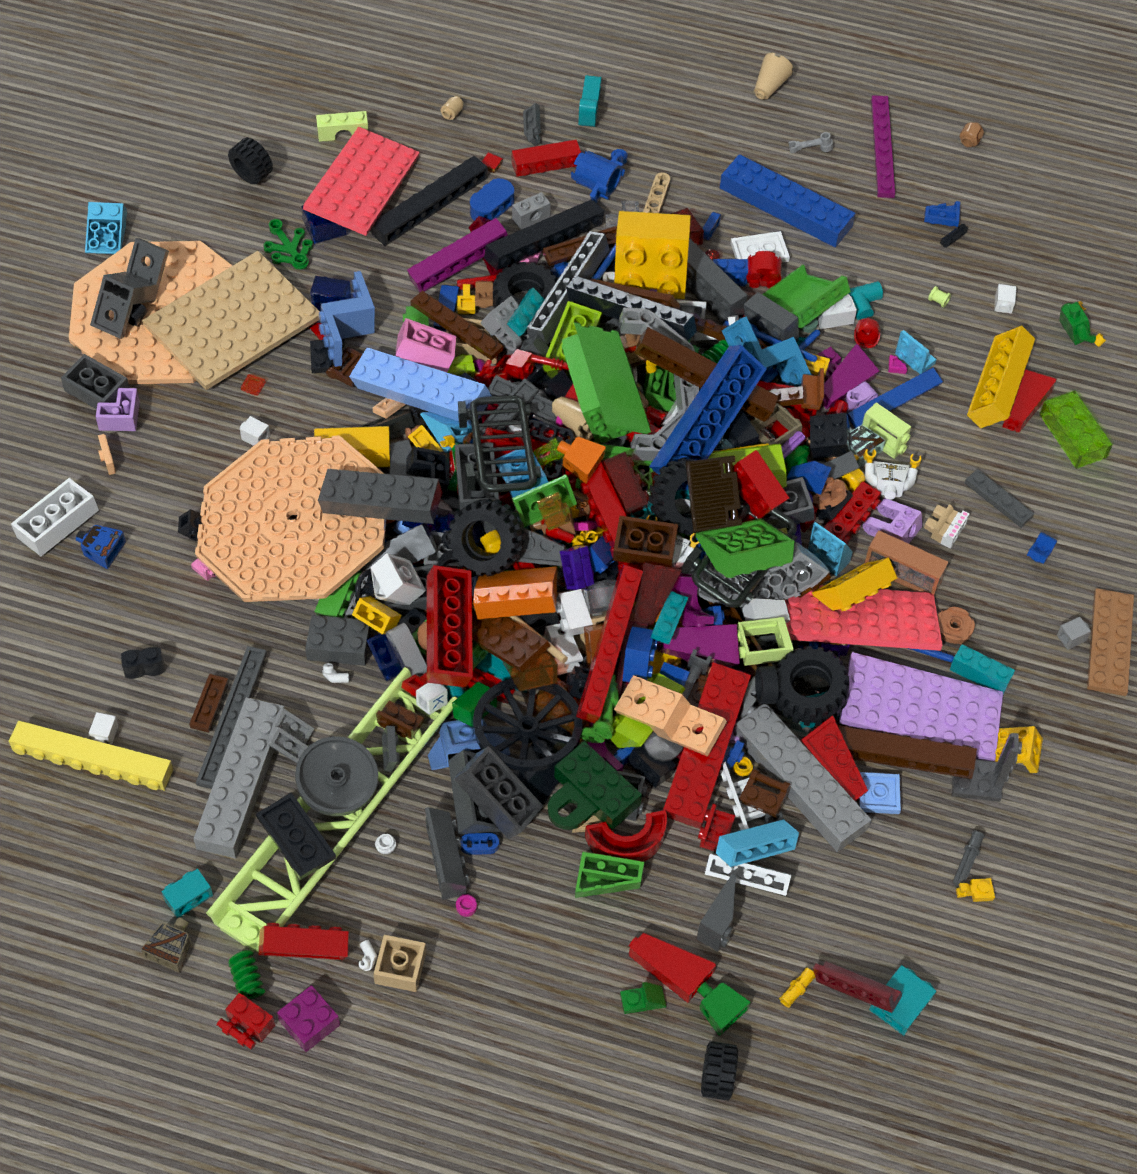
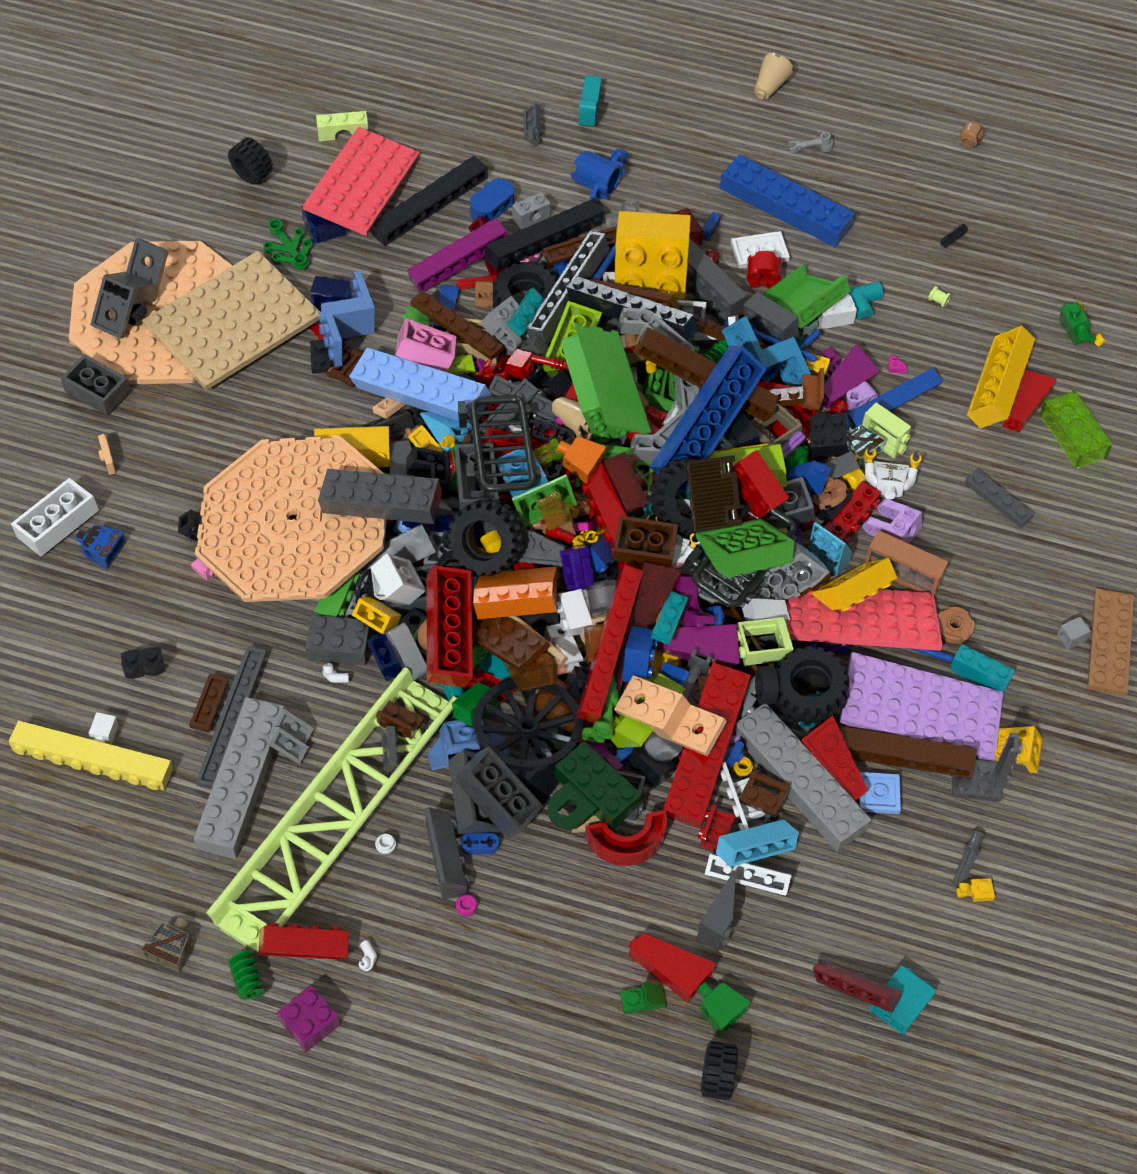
medium azure slope [85,202,127,254] -> none
lavender brick [96,388,140,431] -> none
teal brick [161,868,213,918] -> none
red brick [217,993,275,1050] -> none
white brick [240,416,270,446] -> none
clear orange tile [241,374,265,396] -> none
black plate [256,792,336,880] -> none
dark grey dish [295,736,378,816] -> none
tan brick [373,935,426,992] -> none
red plate [401,672,427,697] -> none
white brick [416,683,448,715] -> none
tan brick [441,96,464,120] -> none
yellow plate [457,284,475,314] -> none
red tile [481,153,503,173] -> none
red brick [511,139,581,177] -> none
bright green wedge [575,852,644,898] -> none
tan beam [643,172,670,213] -> none
blue brick [713,259,748,286] -> none
yellow pin [779,968,815,1008] -> none
red helmet [854,318,881,348] -> none
magenta plate [871,95,895,198] -> none
medium azure bracket [895,330,936,374] -> none
blue wing [924,201,960,227] -> none
hips [924,504,970,549] -> none
white brick [994,284,1016,313] -> none
blue bracket [1027,532,1057,564] -> none

